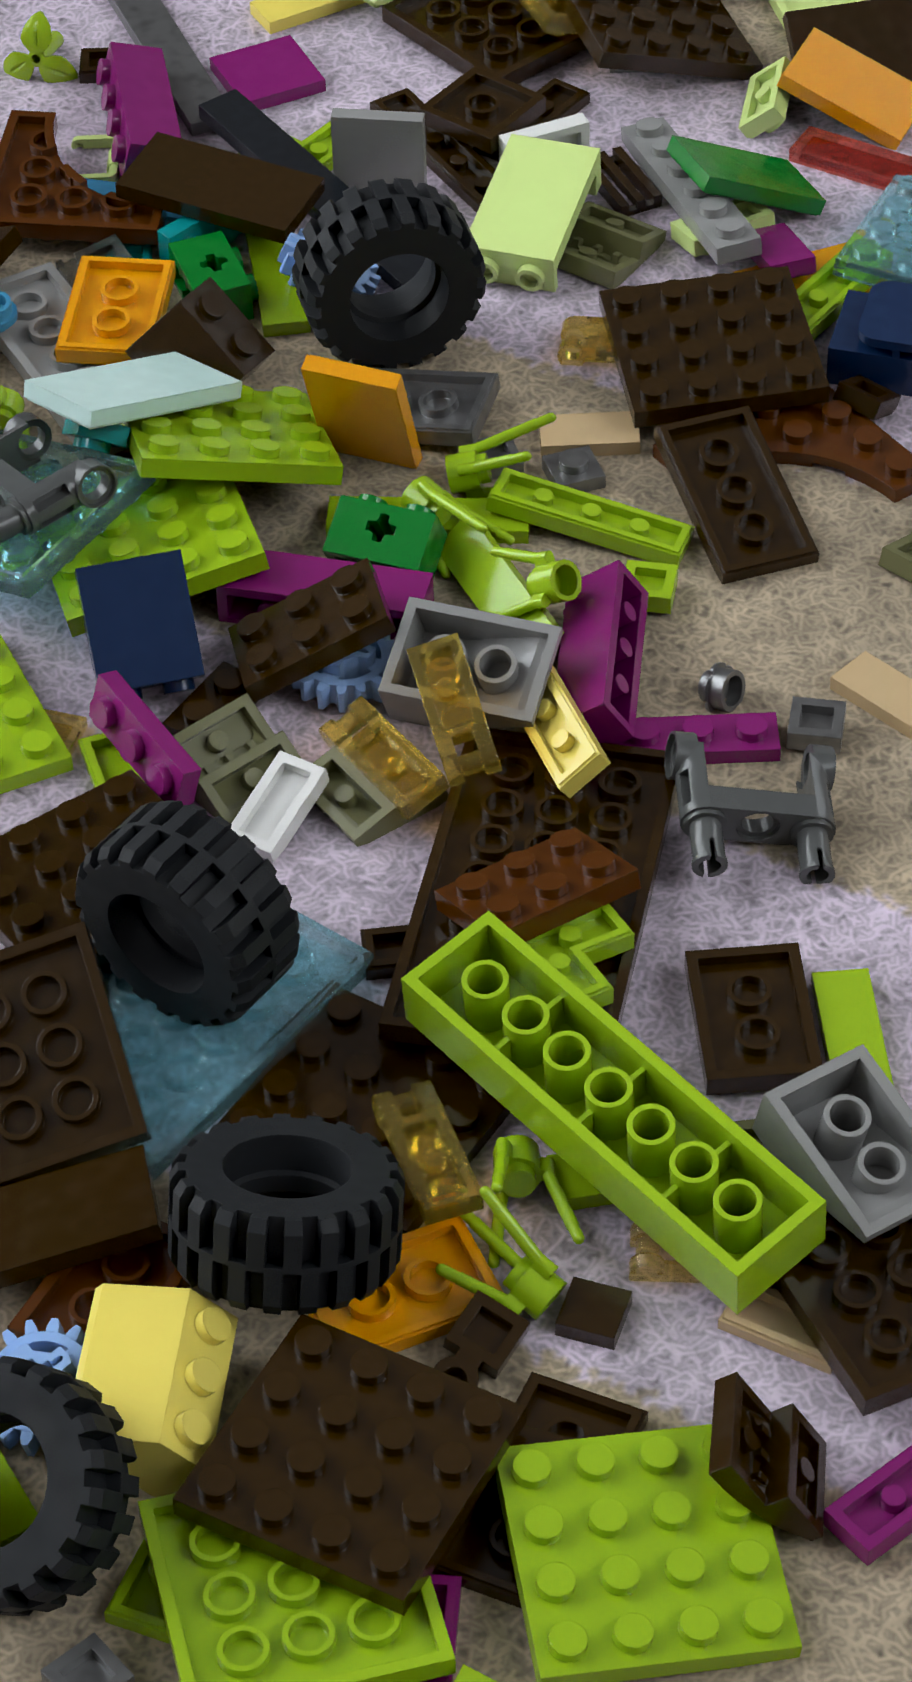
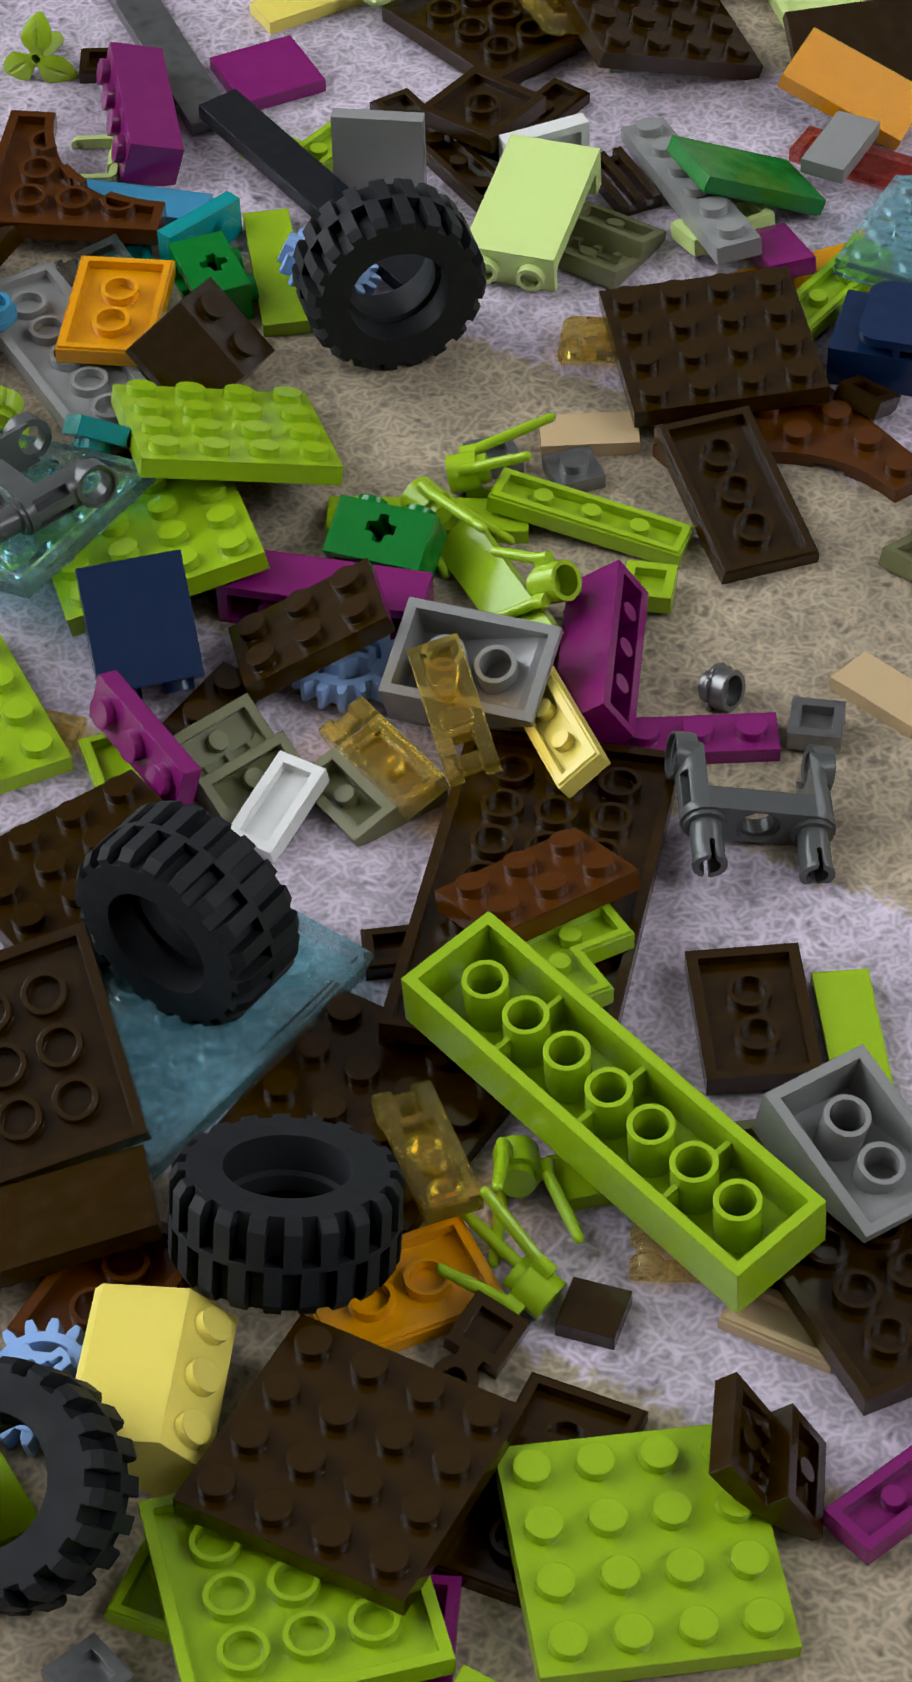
light aqua tile [23,351,242,430] -> none
dark brown tile [115,132,325,244] -> none
light orange tile [301,354,423,469] -> none
flat silver tile [375,368,501,446] -> none
yellowish green plate [738,56,790,139] -> none
none -> light grey tile [800,110,880,184]

